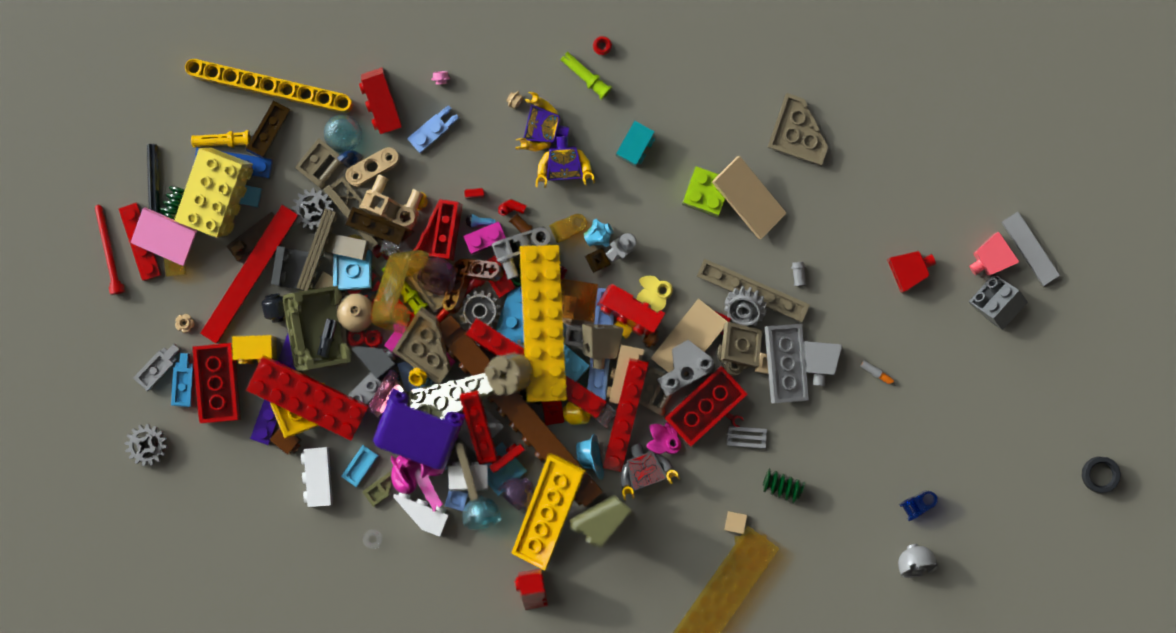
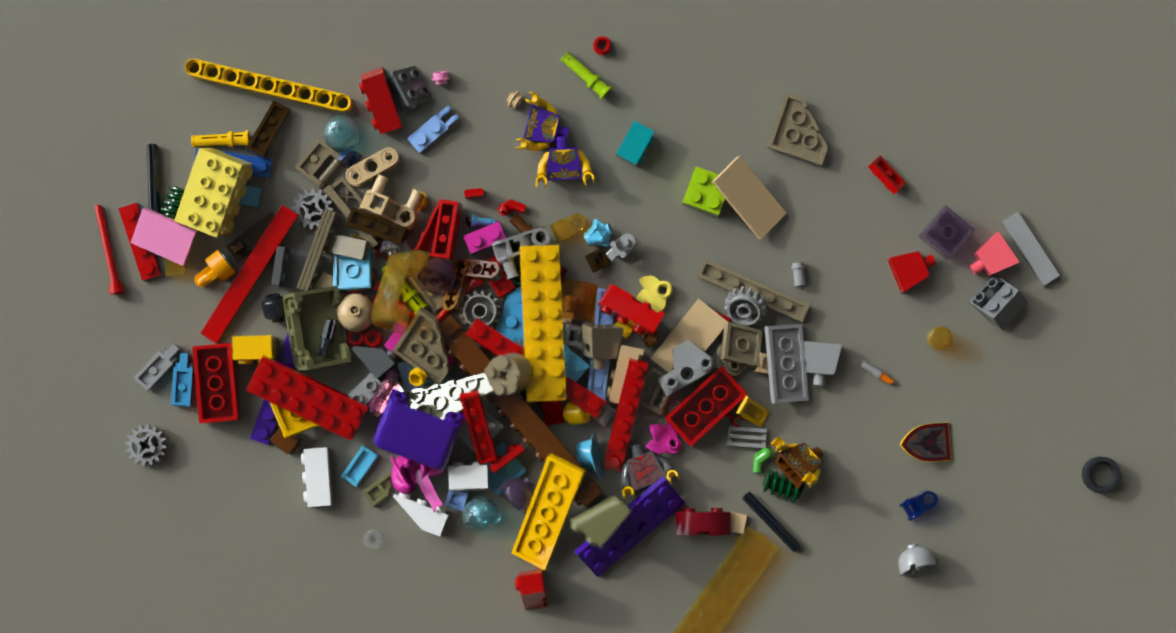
tan plate [175,314,194,333] -> none
dark tan tile [455,443,478,503] -> none
none -> light orange piece [194,250,236,287]
none -> dark grey bracket [387,66,433,113]
none -> dark purple plate [575,476,685,577]
none -> dark red brick [676,508,731,536]
none -> yellow slope [735,396,770,428]
none -> black axle [742,492,801,552]
none -> bright green arm [752,448,774,473]
none -> torso [771,437,823,489]
none -> red plate [868,155,906,194]
none -> shield [900,422,951,462]
none -> clear purple brick [918,205,975,261]
none -> clear yellow head [926,326,953,351]

